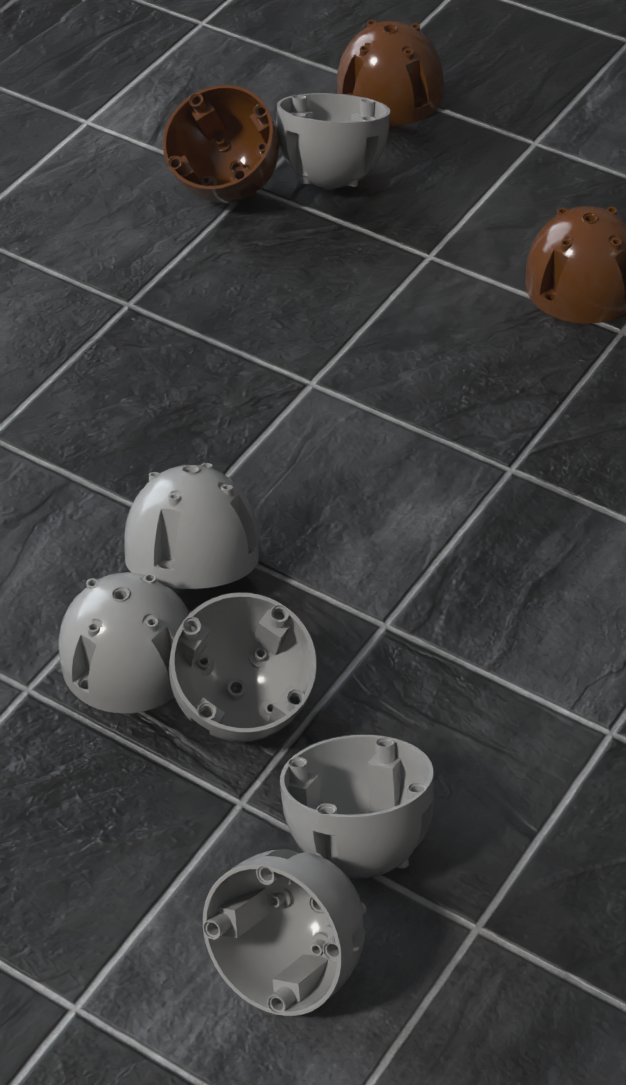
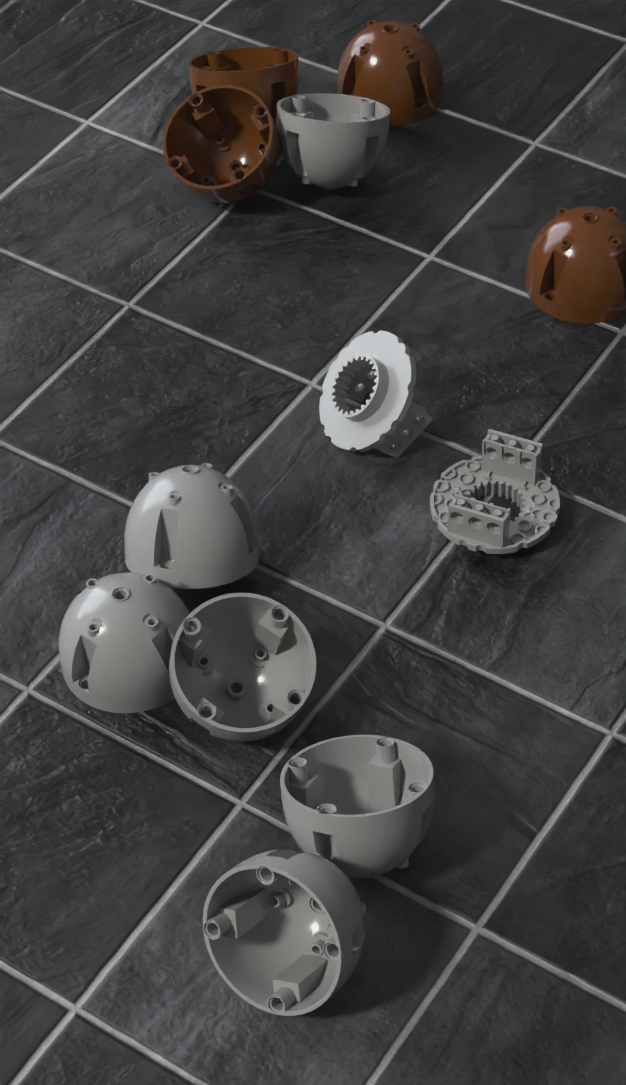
none -> reddish brown piece [188,47,299,124]
none -> light grey piece [319,330,433,458]
none -> light grey piece [430,429,560,554]

